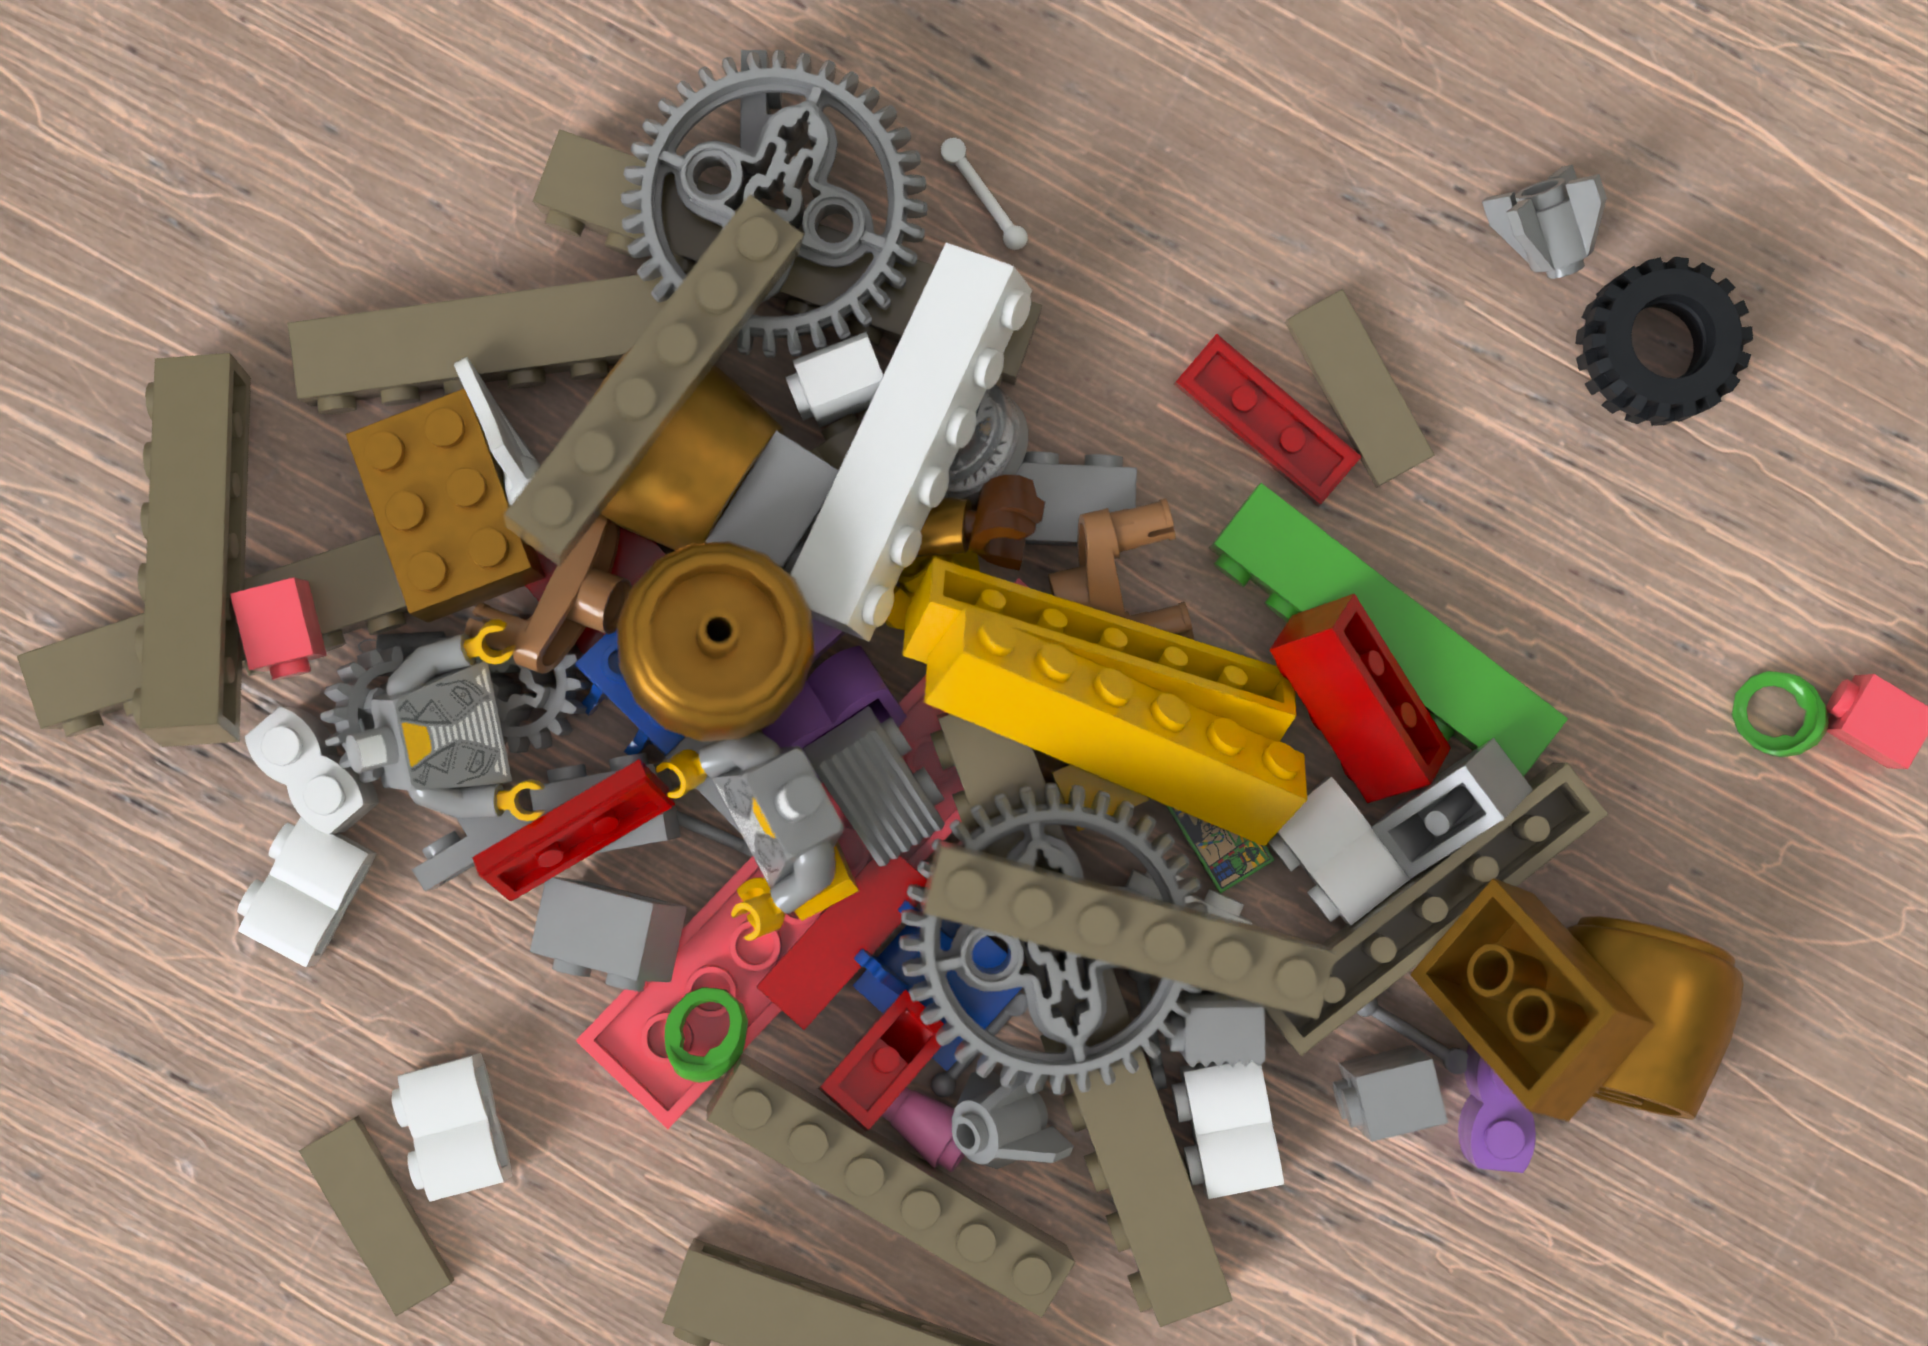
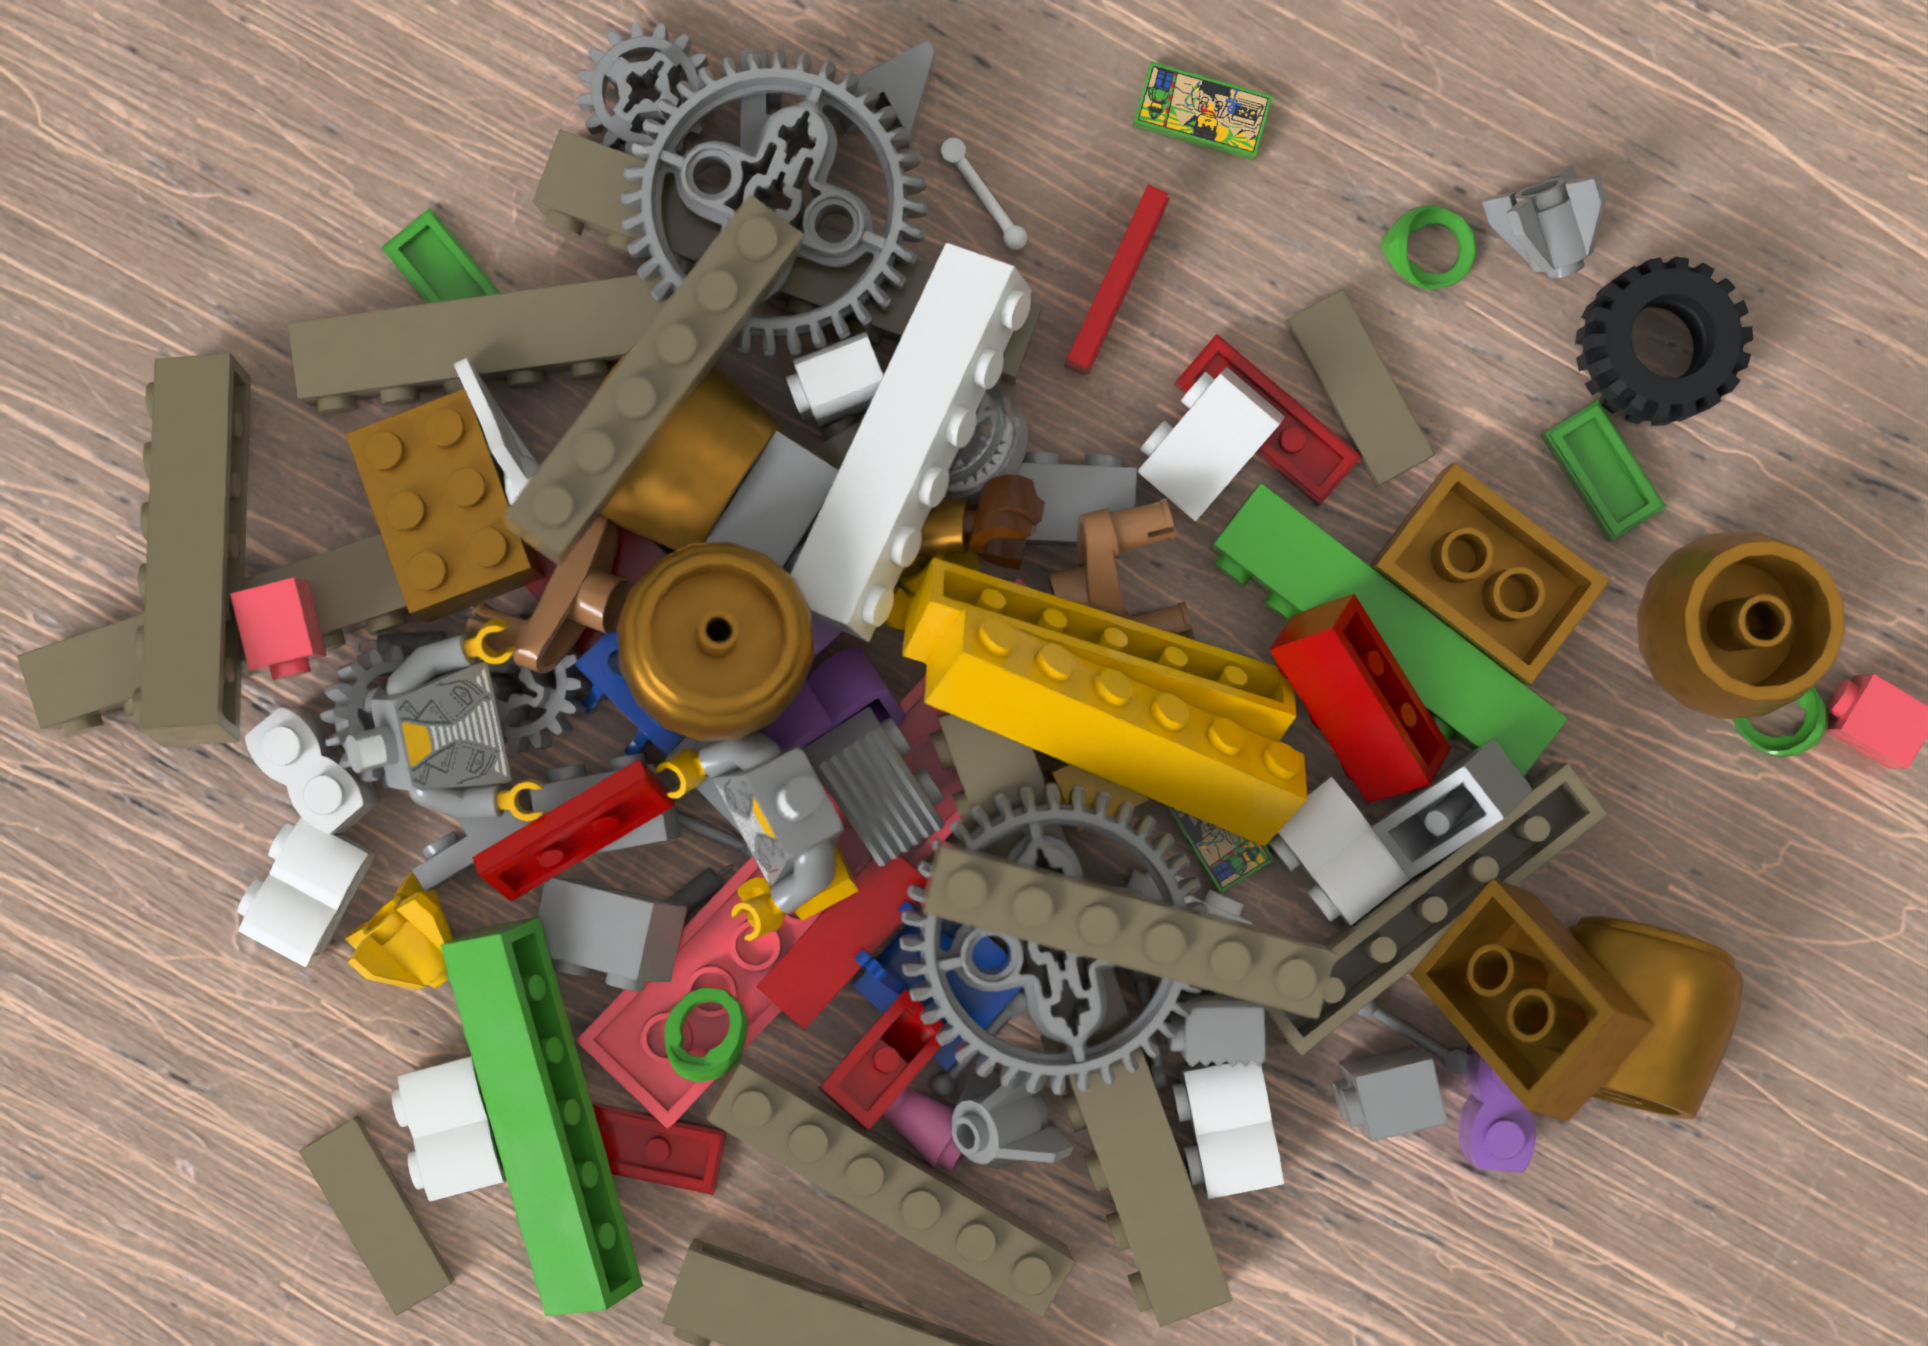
none -> yellow brick [345,871,455,990]
none -> bright green tile [381,208,501,303]
none -> bright green brick [440,917,643,1316]
none -> light grey gear [577,22,716,157]
none -> red tile [592,1102,727,1195]
none -> light grey piece [665,864,734,916]
none -> light grey slope [823,39,935,148]
none -> red tile [1064,184,1170,376]
none -> tile [1133,62,1273,161]
none -> white brick [1137,368,1285,522]
none -> pearl gold brick [1369,463,1610,685]
none -> bright green piece [1381,205,1477,290]
none -> bright green tile [1541,400,1666,542]
none -> pearl gold piece [1637,531,1845,719]

